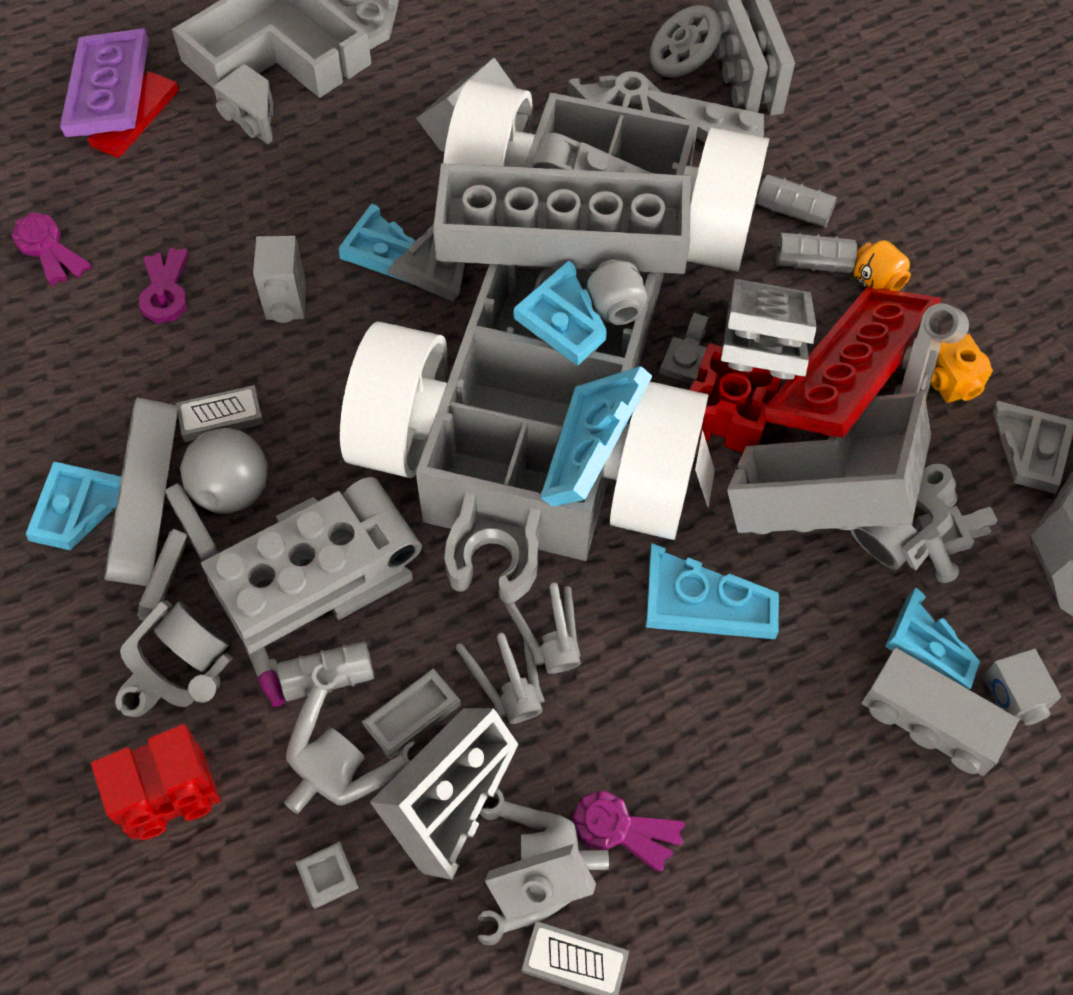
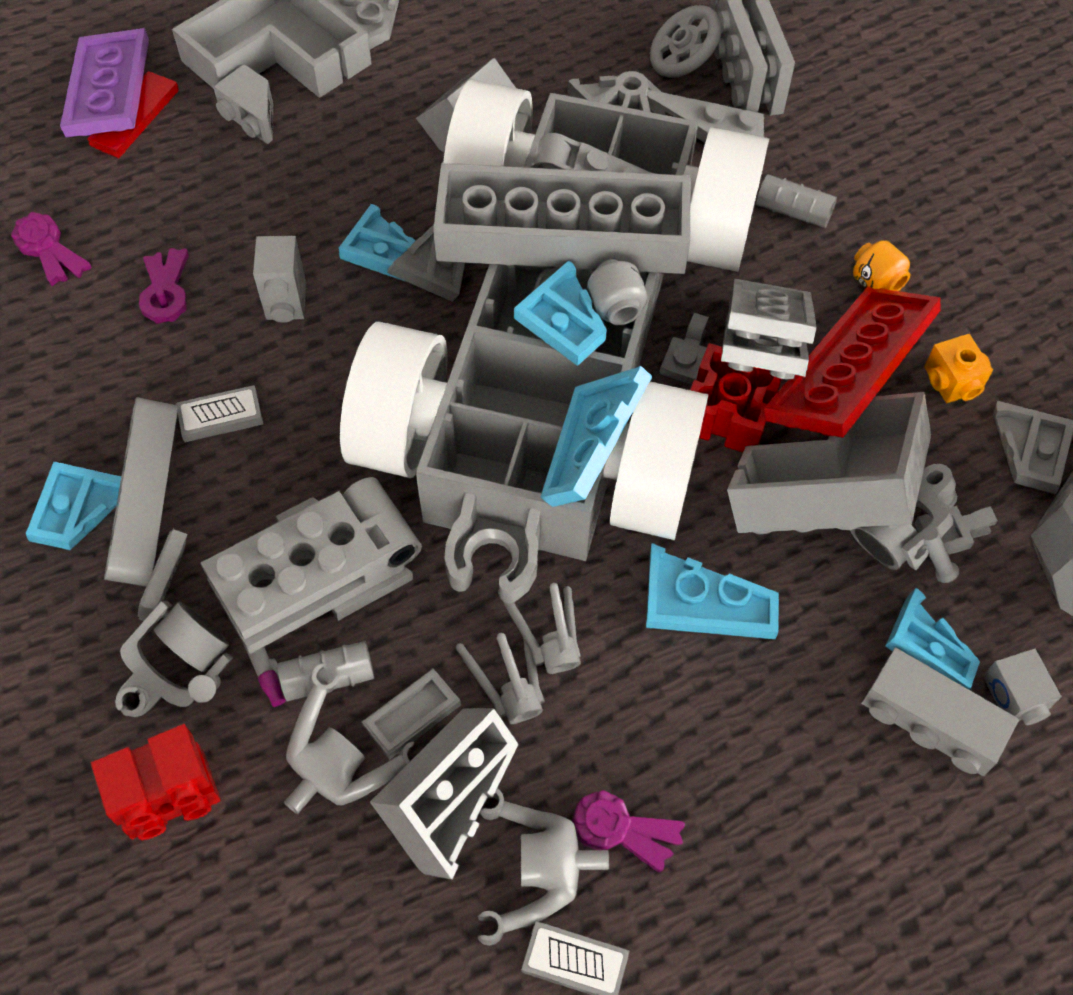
light grey tile [164,484,218,562] -> none
light grey piece [180,428,268,514] -> none
light grey tile [295,842,359,909] -> none
light grey plate [485,844,596,920] -> none
white sticker [695,431,715,507] -> none
light grey axle [775,232,857,273] -> none
light grey plate [894,303,969,399] -> none

